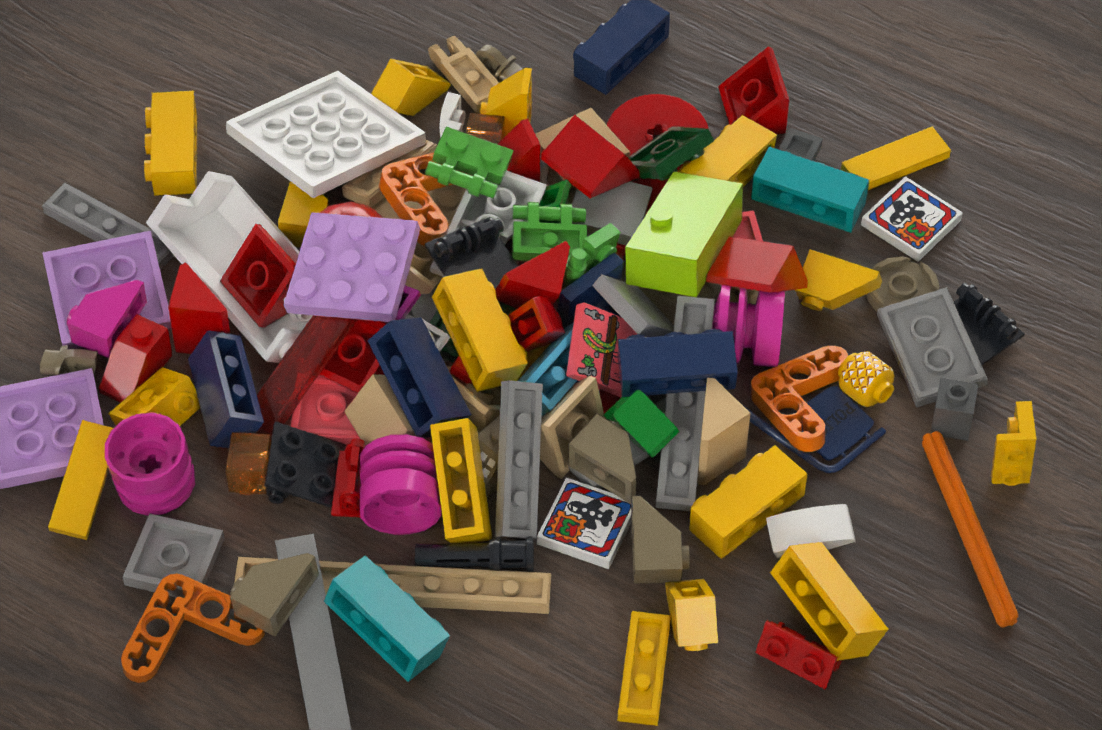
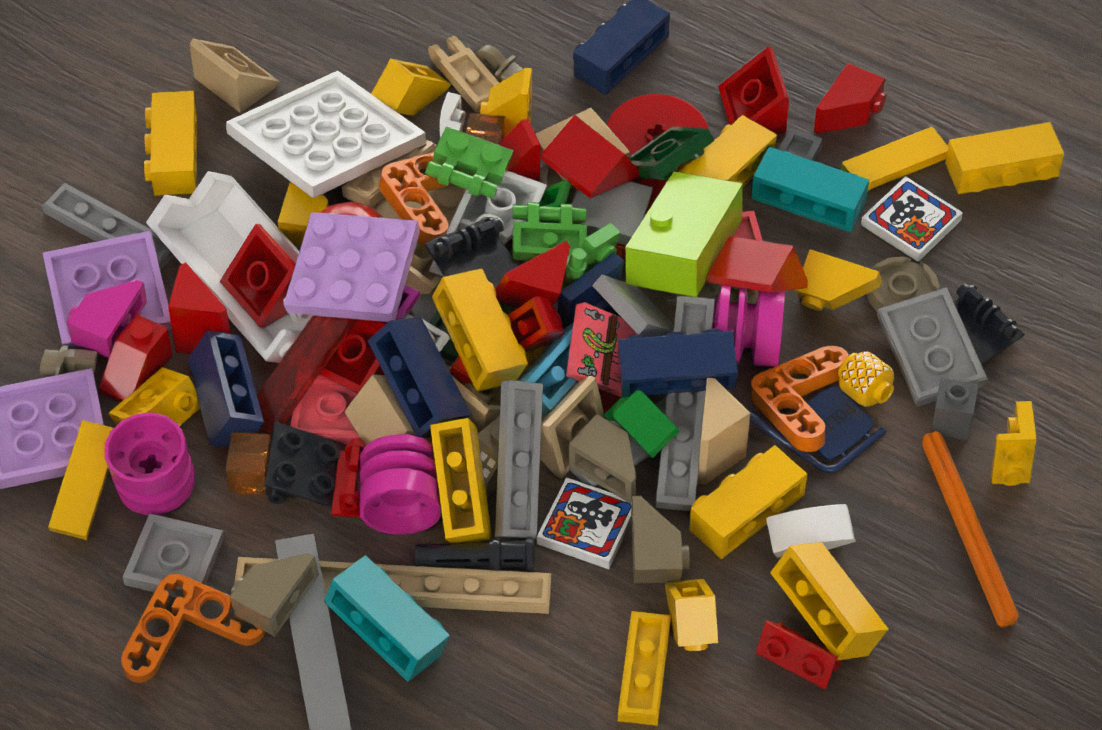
none -> tan slope [189,39,280,114]
none -> red slope [814,63,887,134]
none -> yellow brick [945,122,1064,194]

